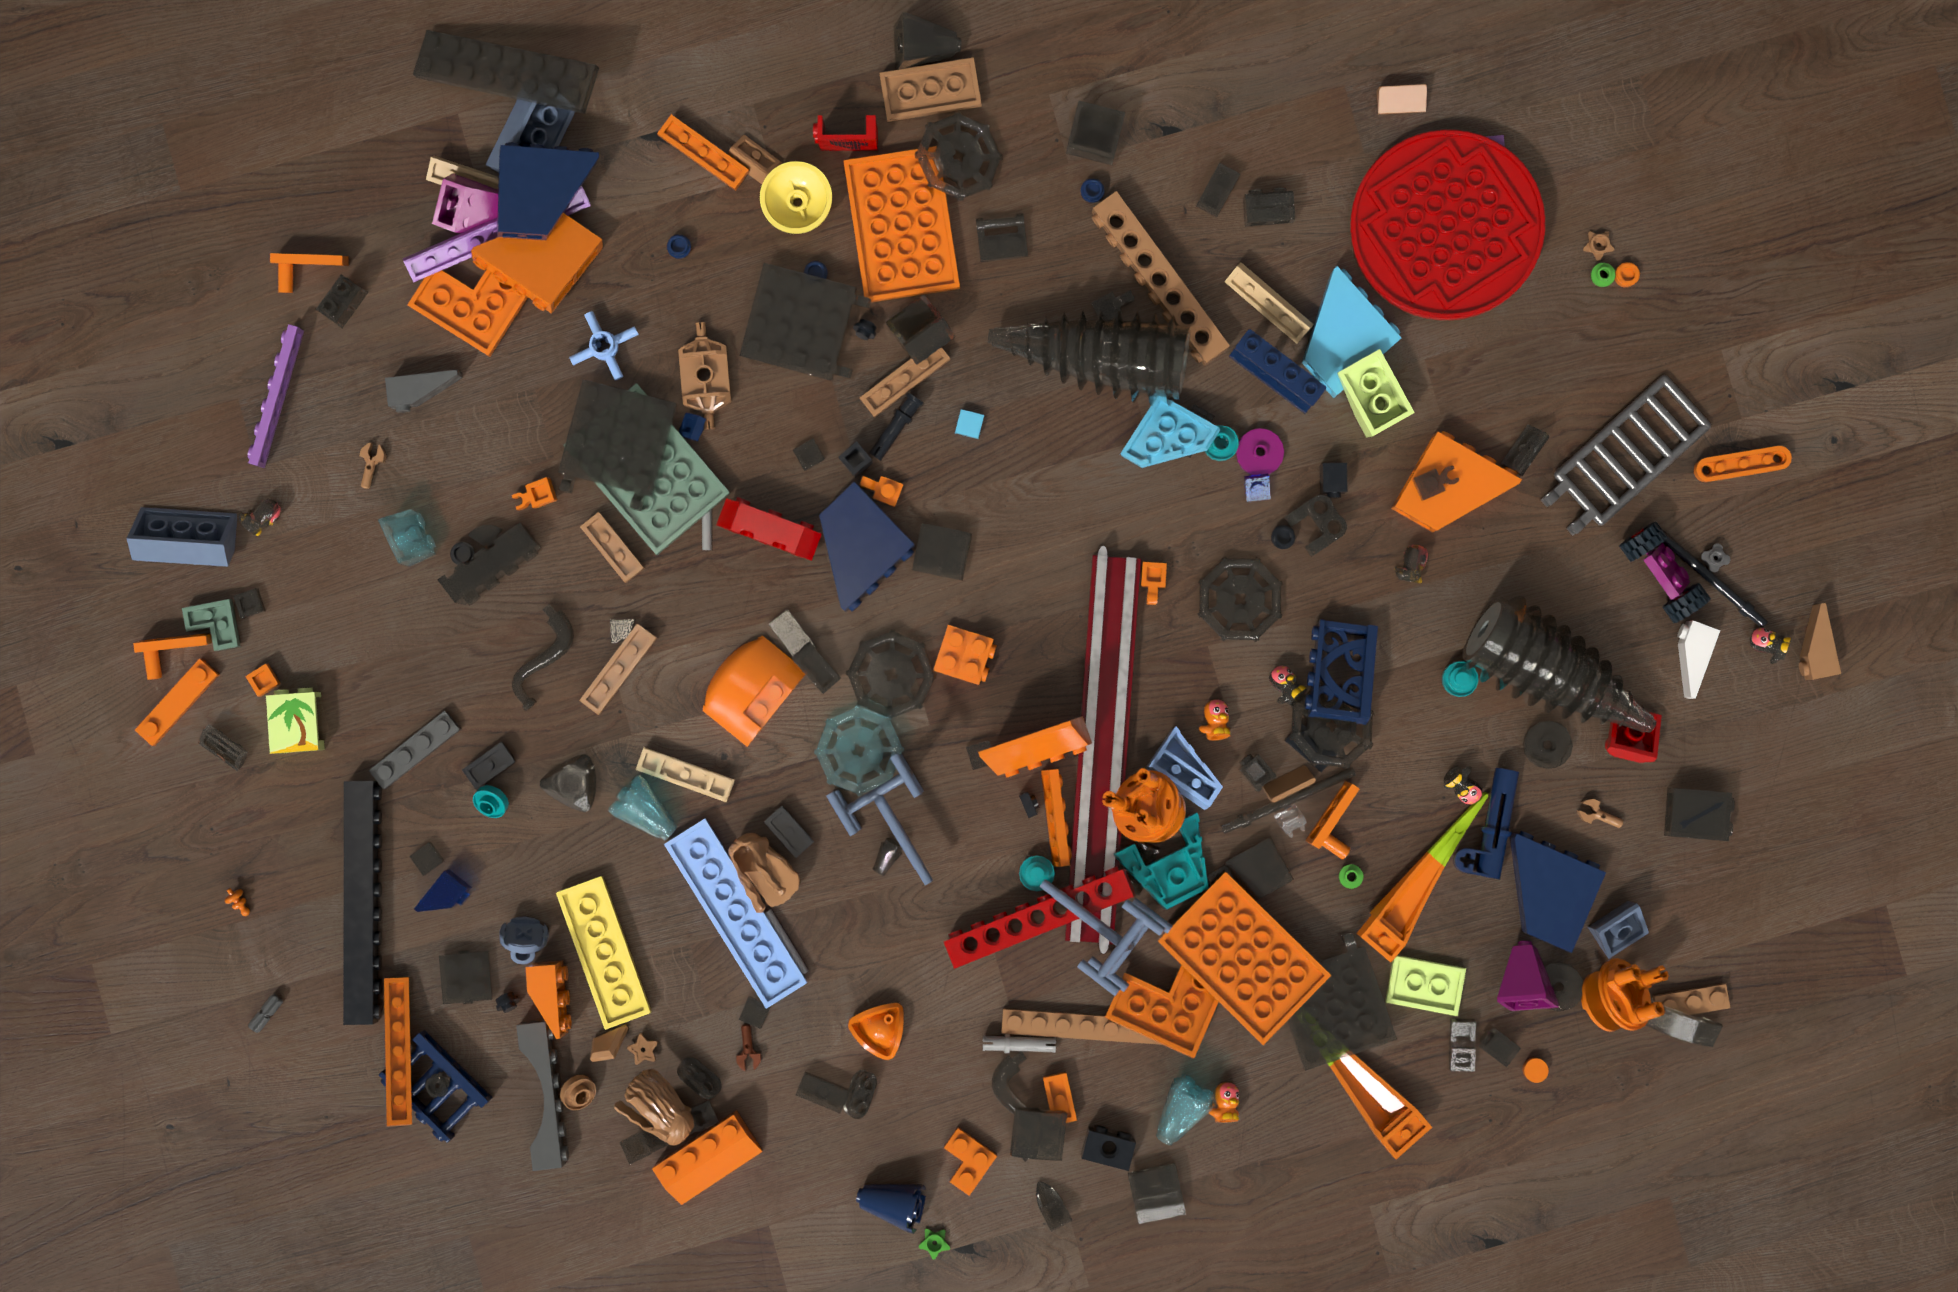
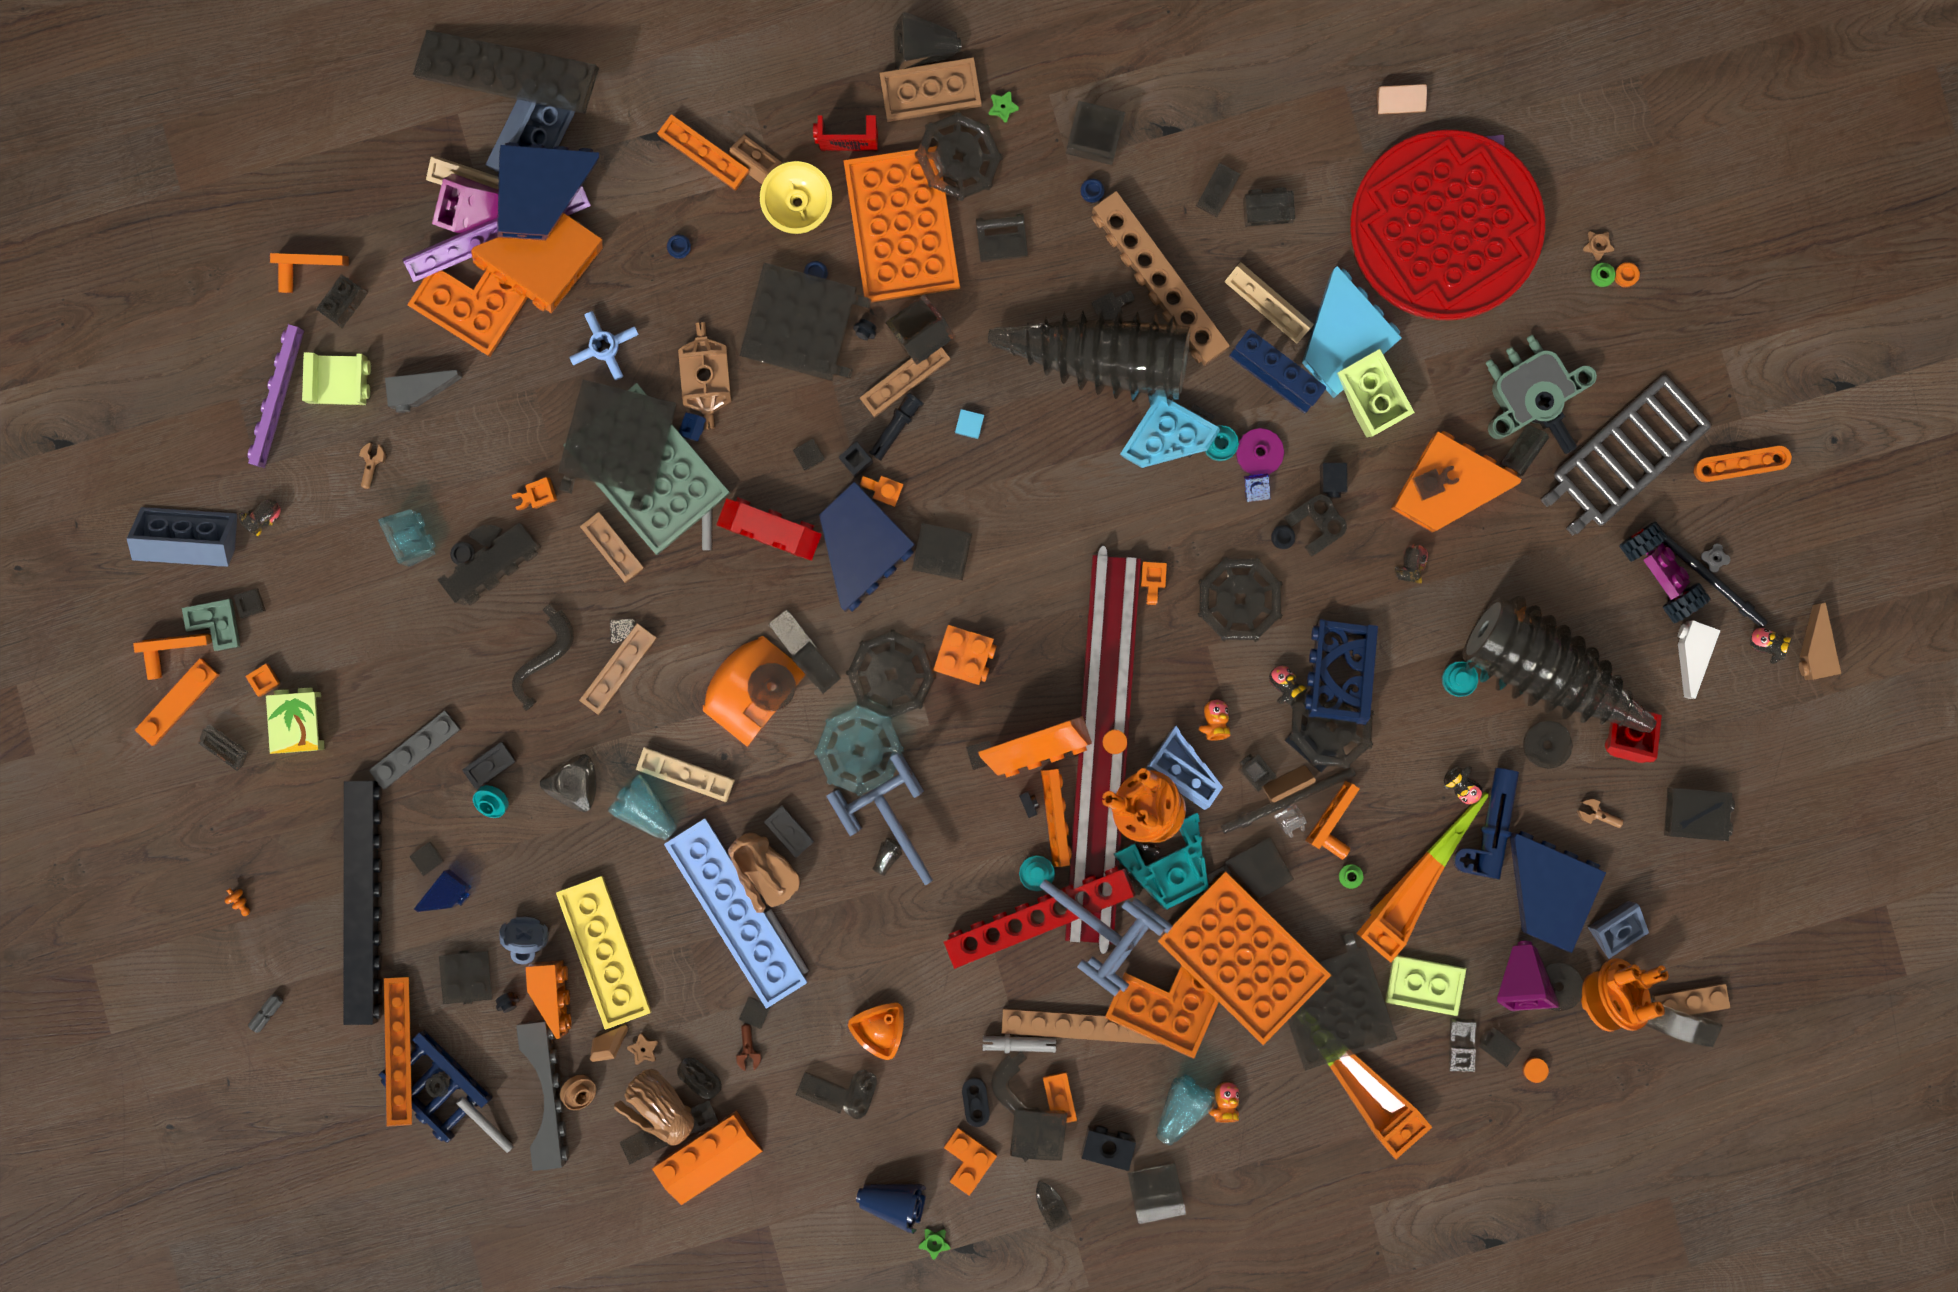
none -> yellowish green panel [302,352,371,405]
none -> light grey bar [456,1096,514,1153]
none -> clear smoke plate [748,663,796,711]
none -> black plate [962,1077,990,1127]
none -> bright green plate [989,92,1019,123]
none -> orange tile [1102,730,1127,754]
none -> piece [1486,335,1597,454]

